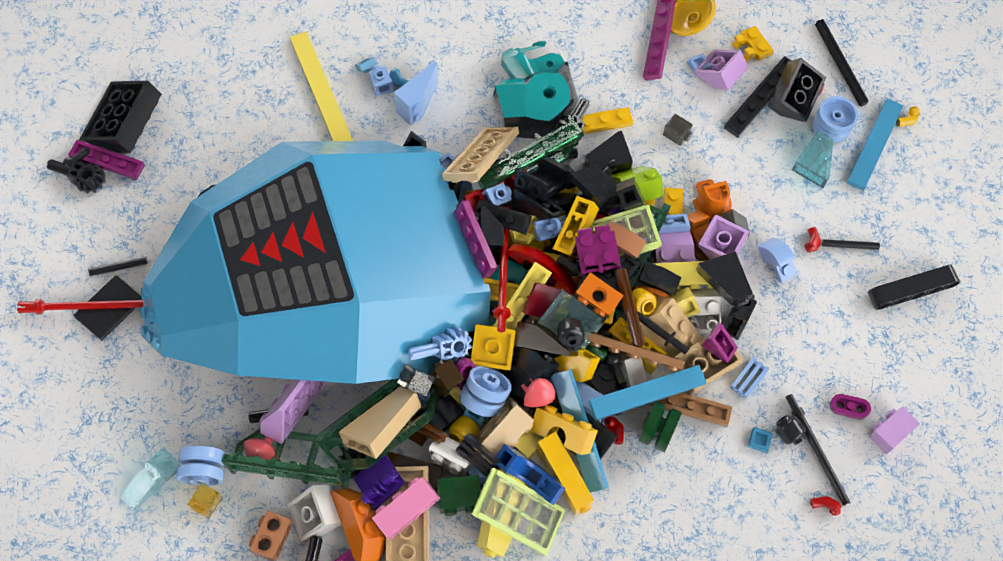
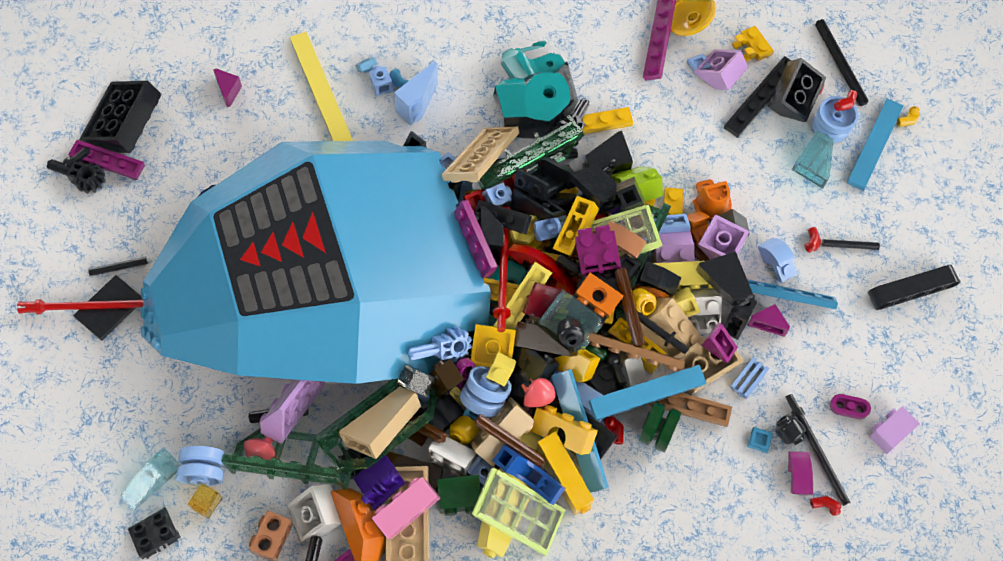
black tile [456,433,500,477] -> none
clear smoke brick [663,114,693,146] -> none
none -> black hinge [128,507,181,559]
none -> magenta slope [213,68,242,107]
none -> reddish brown axle [475,414,546,467]
none -> light yellow brick [486,352,516,387]
none -> dark azure tile [747,279,838,310]
none -> magenta slope [747,304,790,337]
none -> magenta slope [788,451,813,495]
none -> red arm [834,90,857,111]

